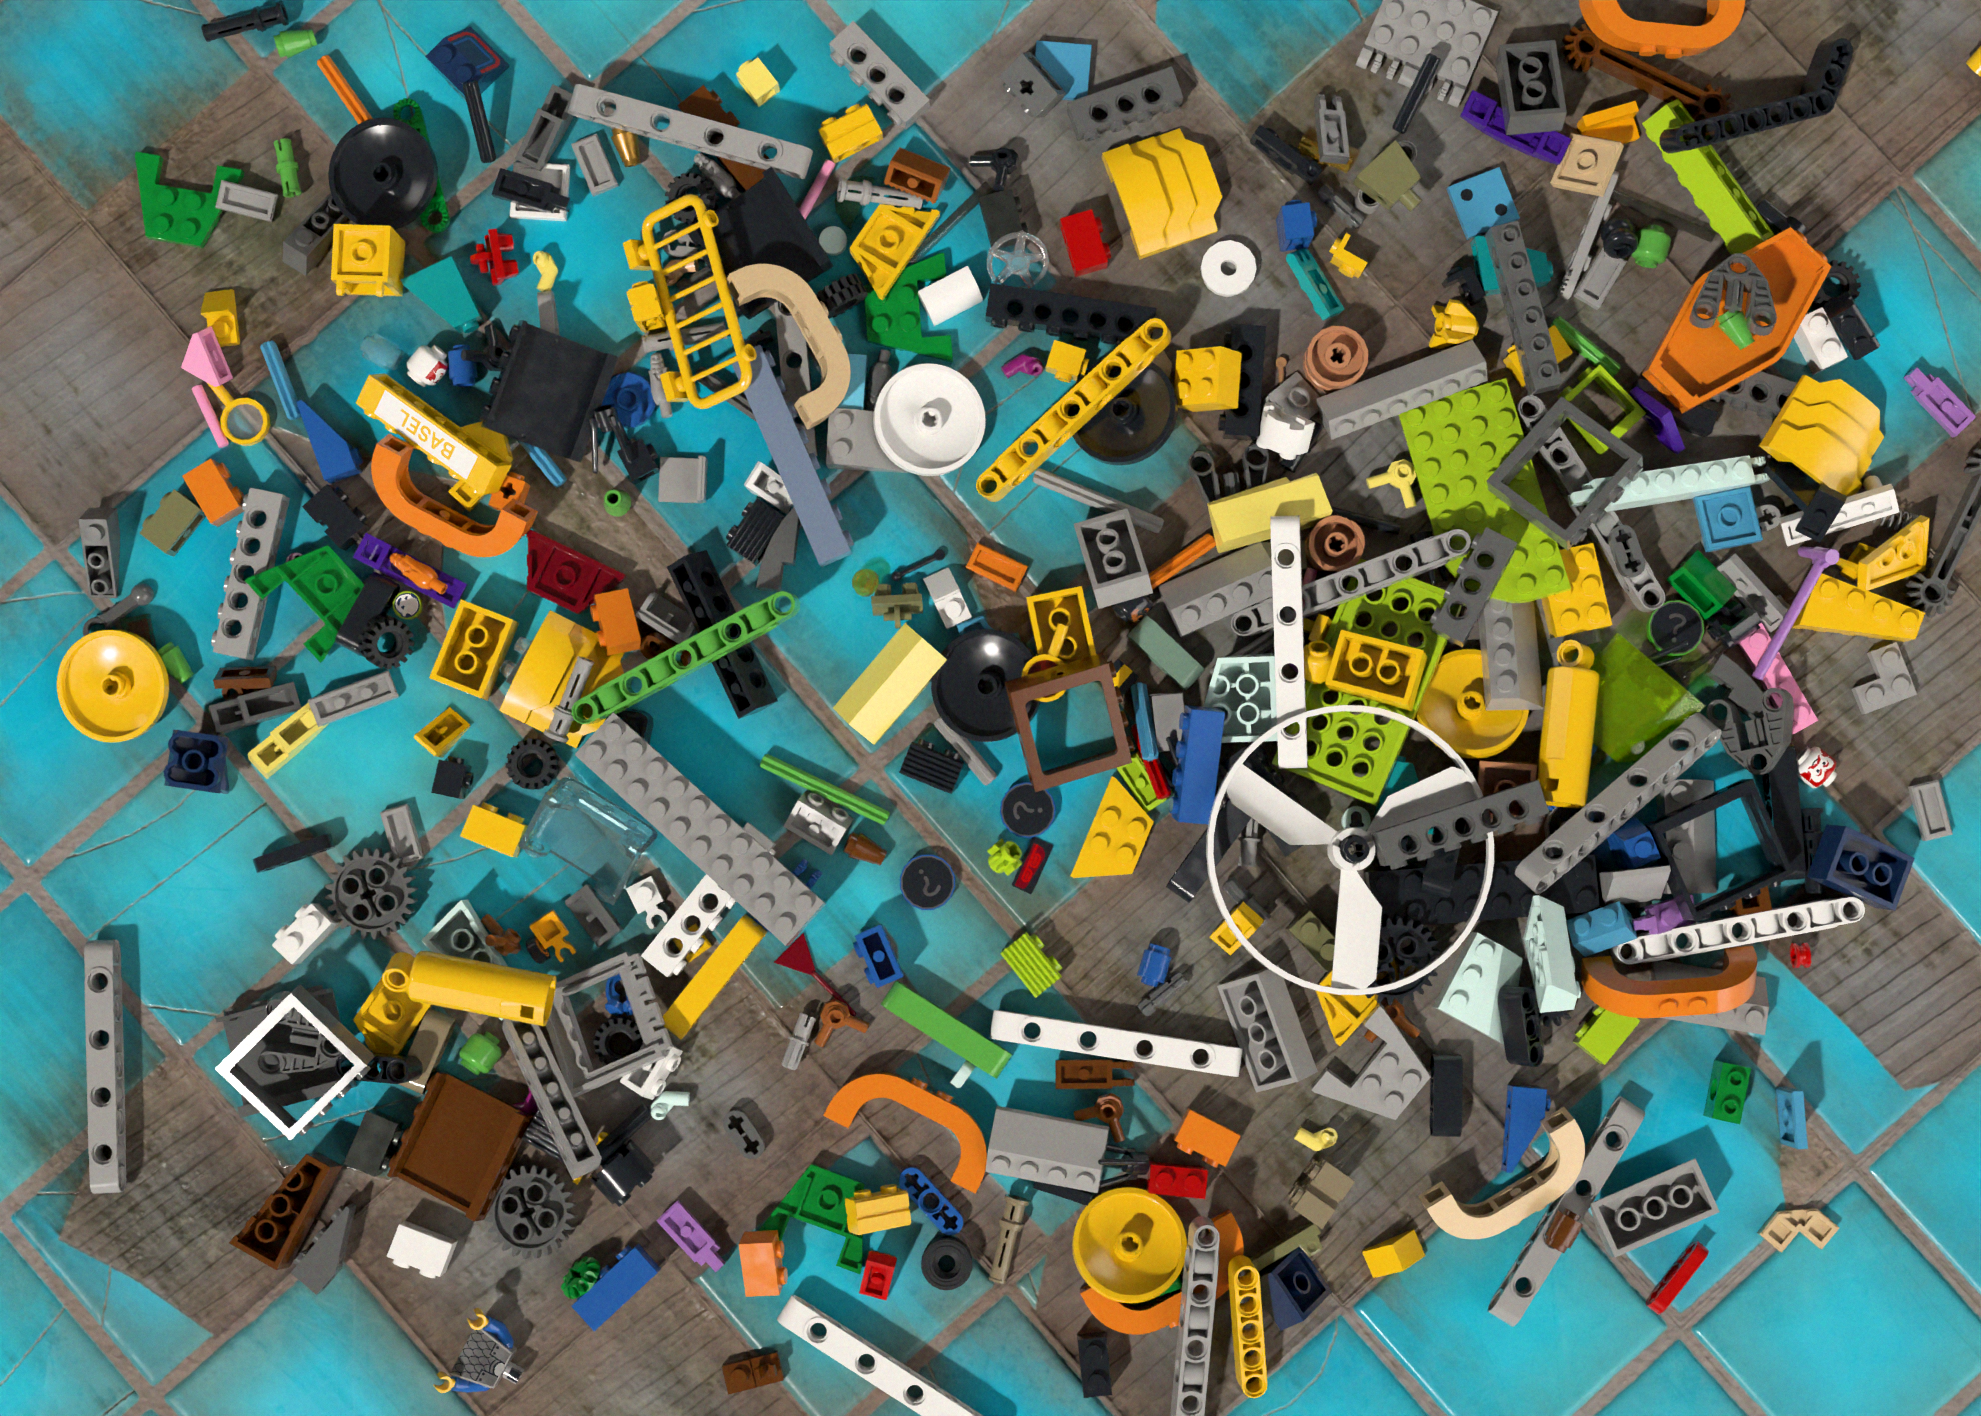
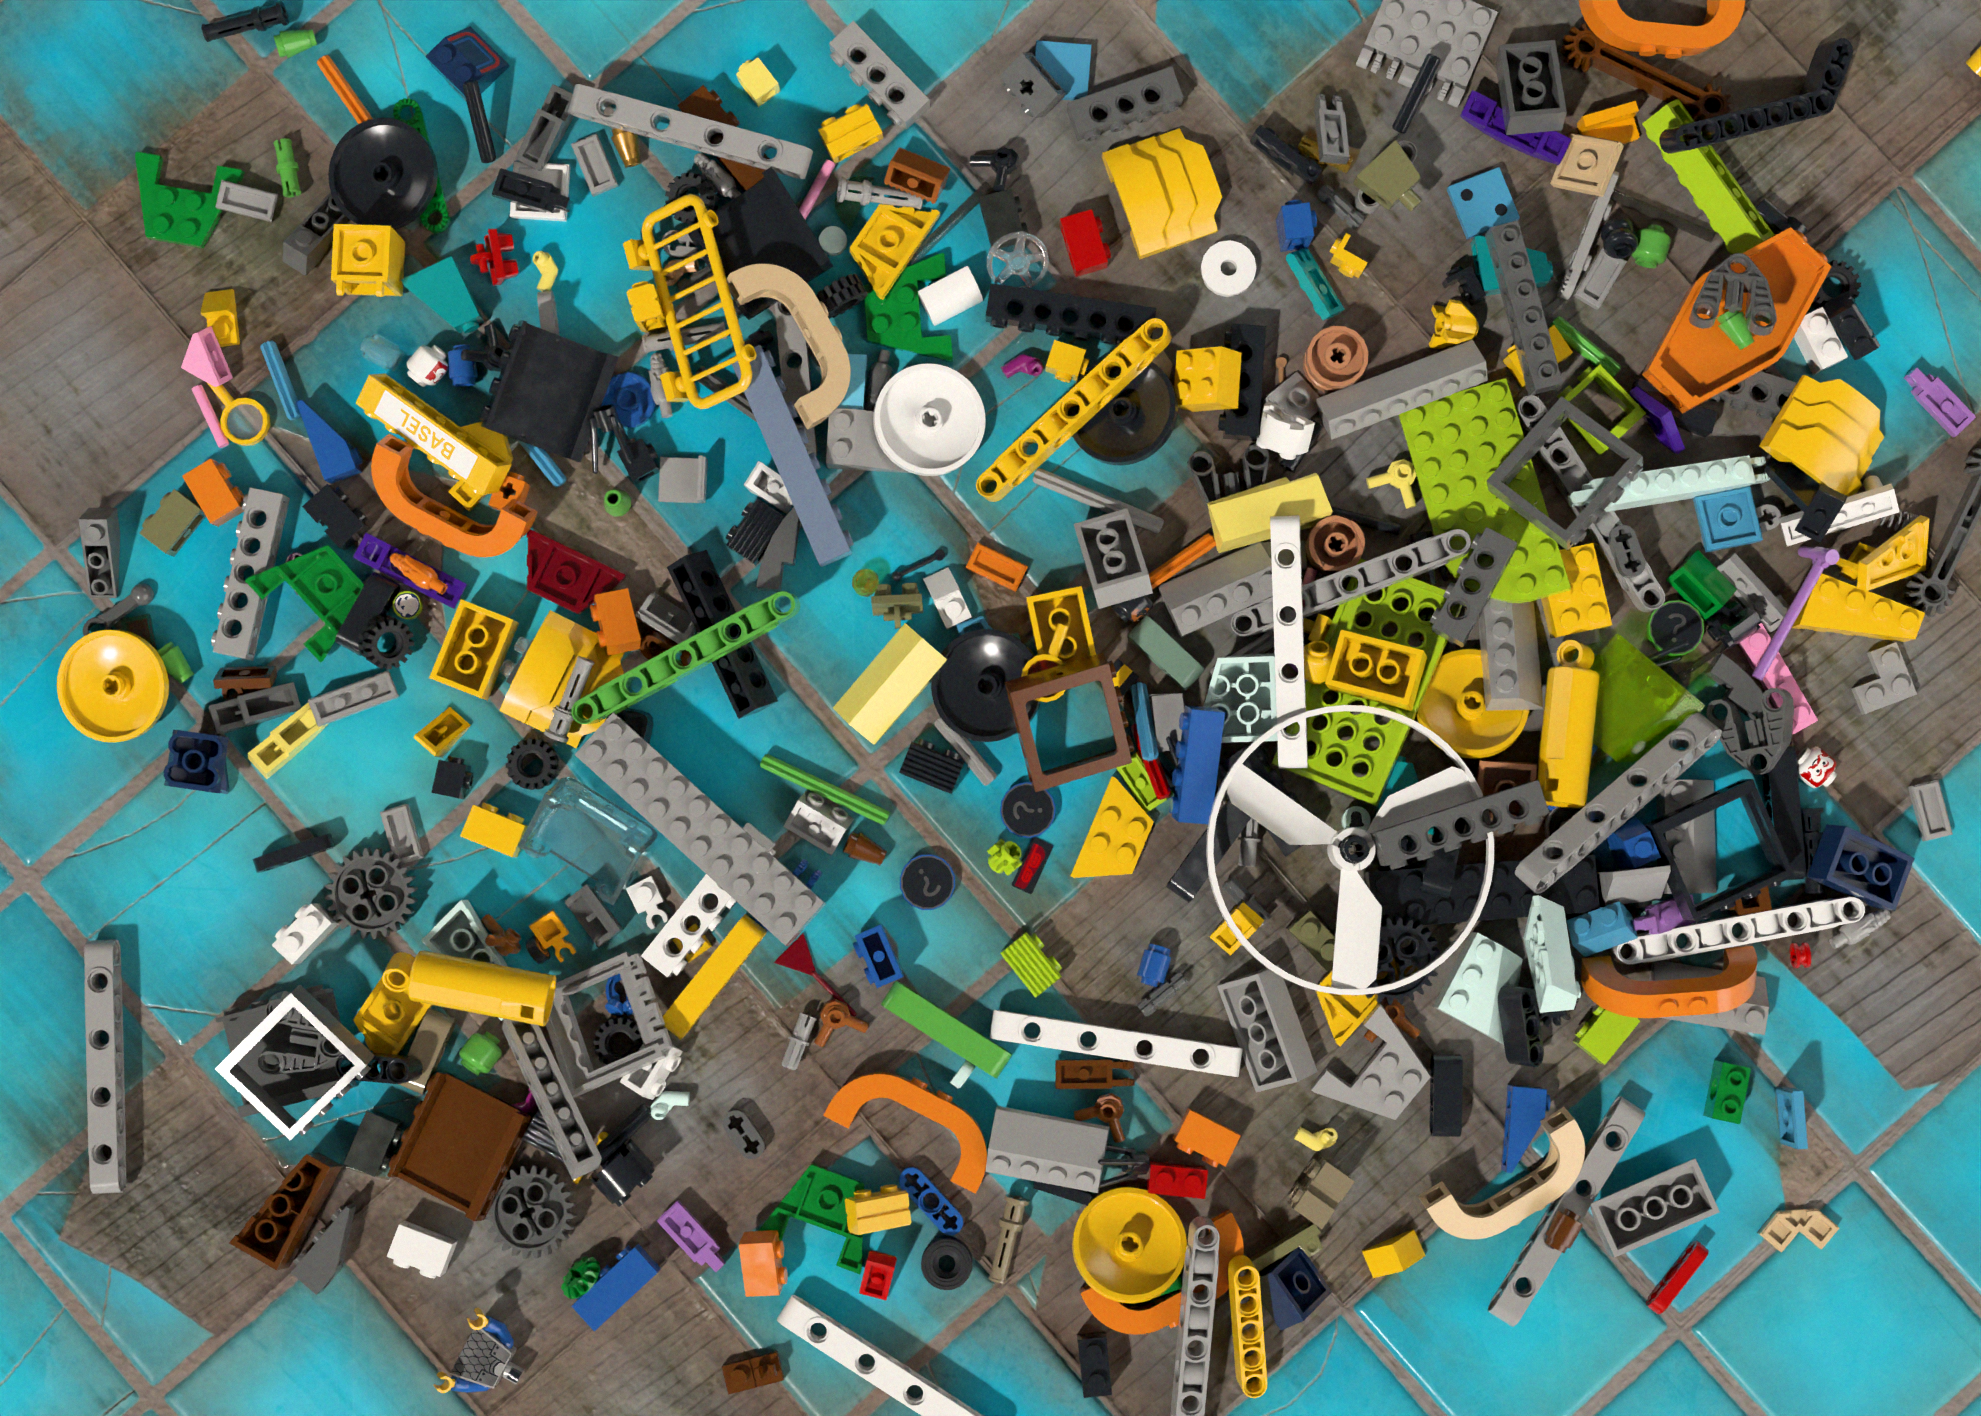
none -> light grey piece [1829,909,1891,949]

